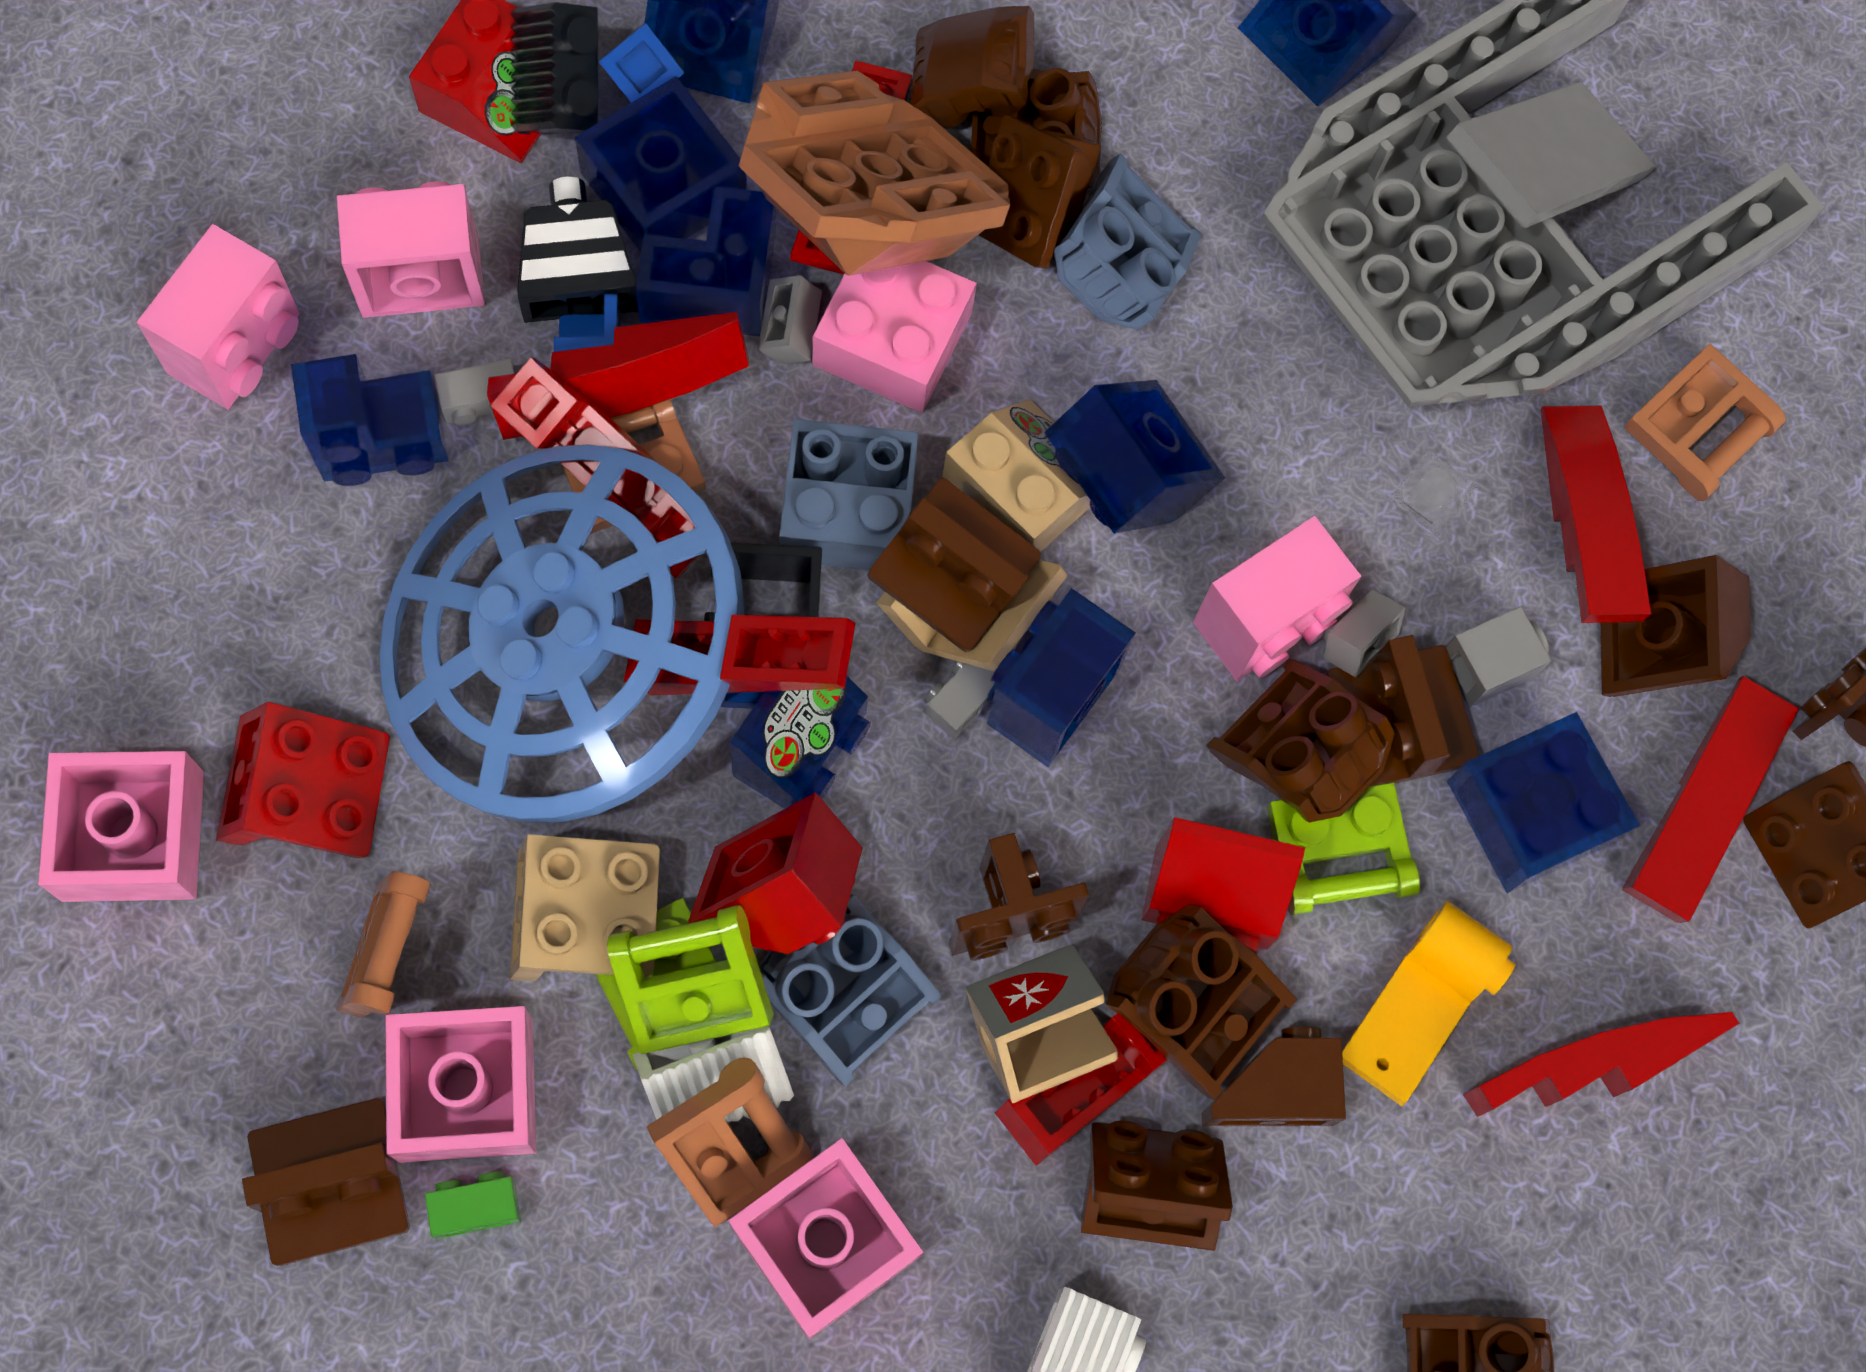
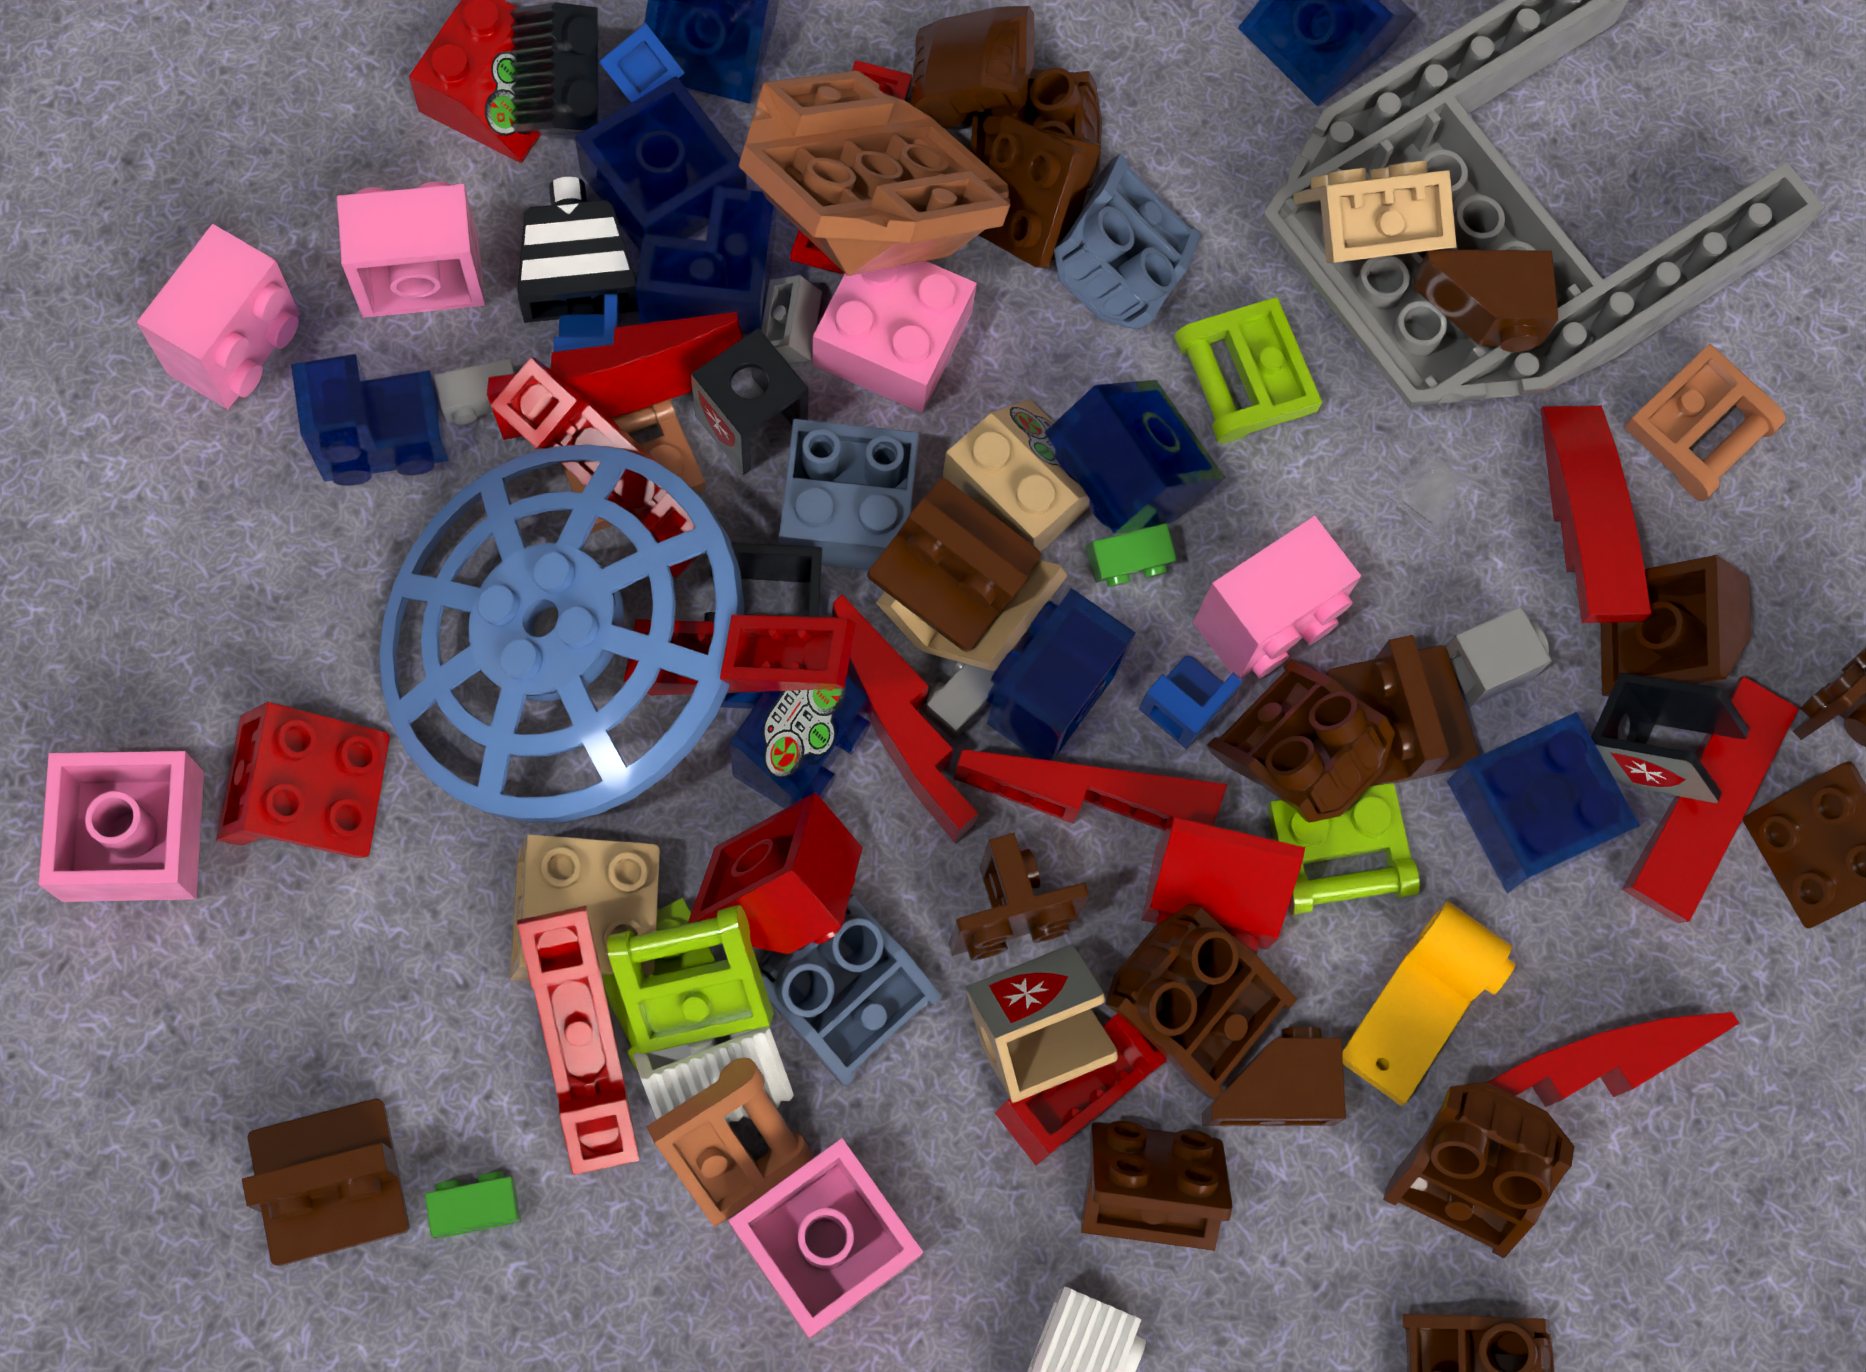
nougat plate [336,871,431,1018] -> none
bright pink brick [386,1006,536,1163] -> none
light grey piece [1323,589,1405,678] -> none
light grey tile [1446,82,1656,228] -> none
none -> slope [517,906,639,1175]
none -> black piece [691,328,809,475]
none -> red slope [832,595,978,844]
none -> red slope [954,749,1228,831]
none -> bright green piece [1085,523,1177,587]
none -> blue panel [1139,656,1243,750]
none -> lime plate [1174,297,1322,445]
none -> tan bracket [1293,161,1457,263]
none -> reddish brown slope [1383,1082,1575,1258]
none -> reddish brown slope [1413,249,1558,352]
none -> black piece [1588,672,1750,803]

